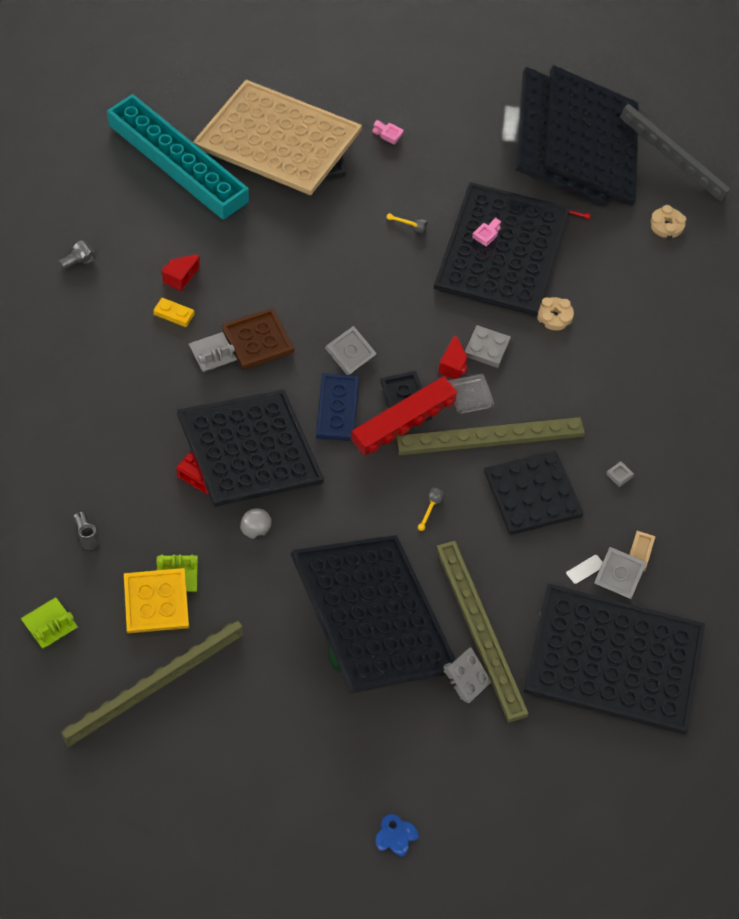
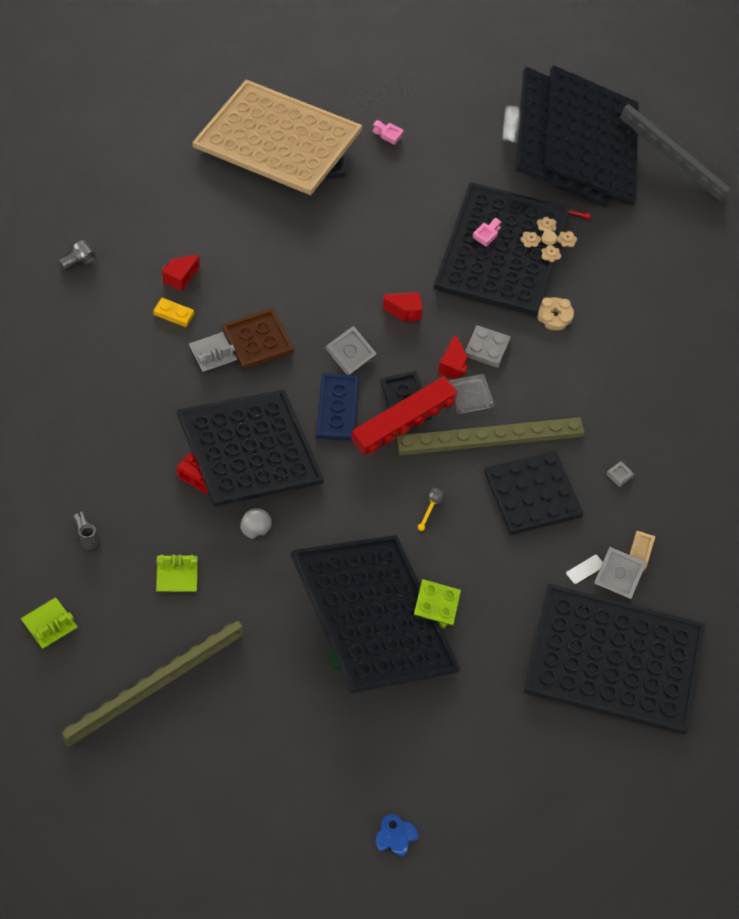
teal brick [107,94,249,220] -> none
yellow plate [124,568,189,634] -> none
hinge [386,213,428,234] -> none
olive plate [436,541,529,723] -> none
light grey hinge [443,647,491,703] -> none
tan plate [650,205,686,238] -> none
none -> red slope [383,292,423,322]
none -> lime hinge [414,579,461,628]
none -> tan plant [521,217,577,262]

